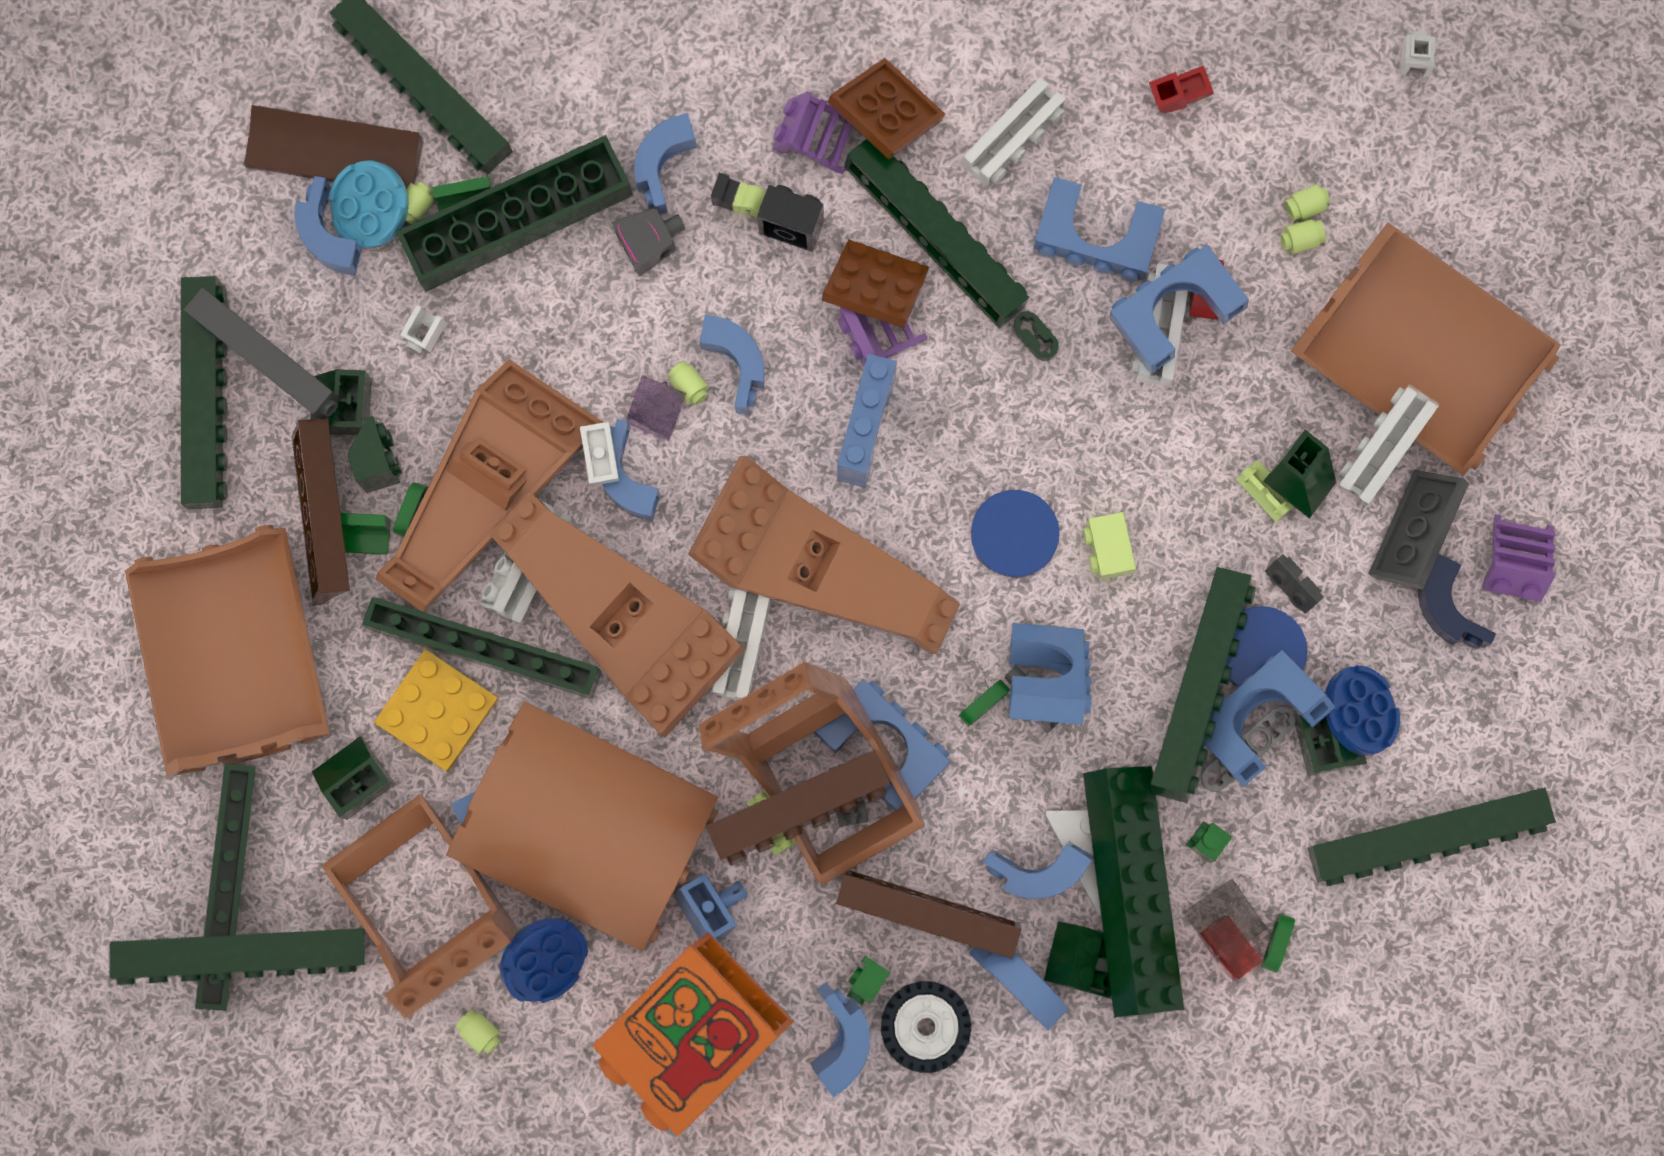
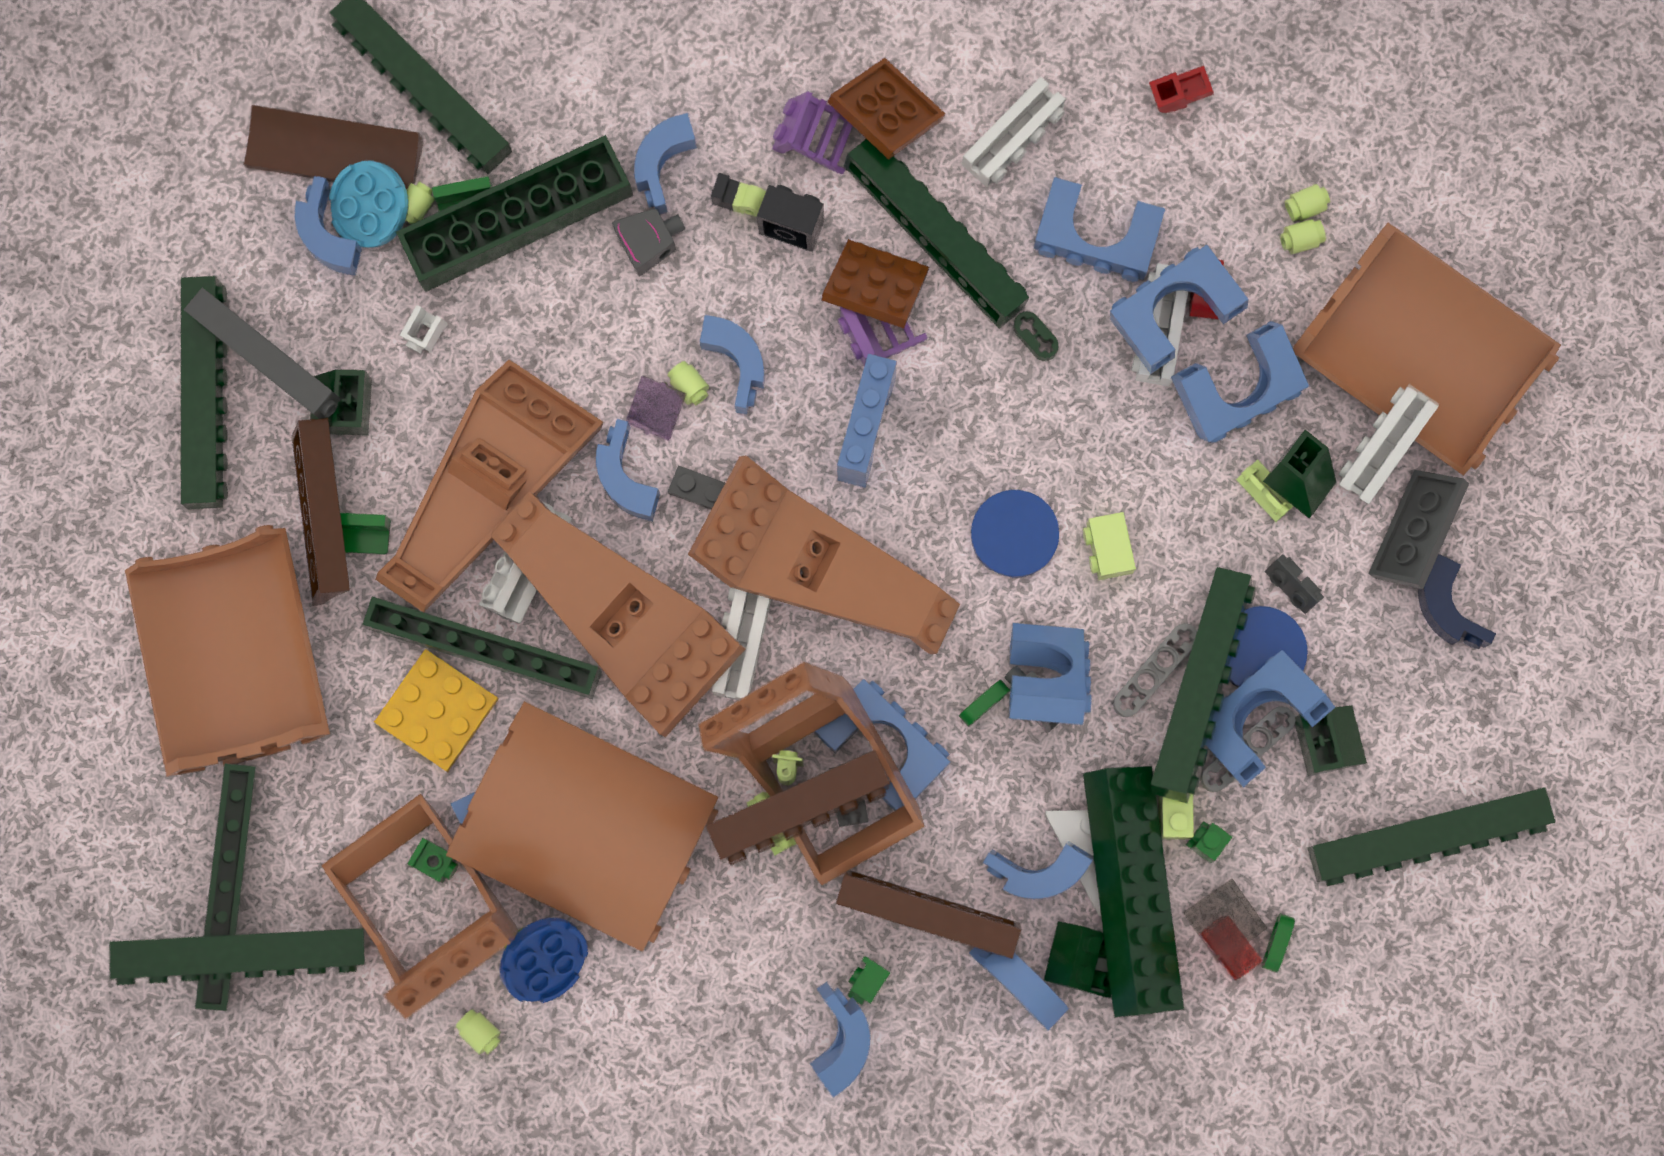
dark green slope [312,736,396,820] -> none
dark green slope [347,416,403,493] -> none
green beam [393,482,428,537] -> none
white plate [580,422,619,486] -> none
brick [592,932,794,1137] -> none
medium blue brick [674,874,748,941] -> none
wheel [881,981,971,1073] -> none
blue tile [1325,665,1400,756] -> none
white window [1400,31,1435,77] -> none
medium lavender plate [1483,514,1555,602] -> none
none -> green brick [407,838,458,883]
none -> dark grey hinge [668,465,725,509]
none -> yellowish green hinge [772,750,804,785]
none -> light grey beam [1113,623,1197,718]
none -> yellowish green brick [1158,794,1194,840]
none -> medium blue arch [1171,321,1309,443]

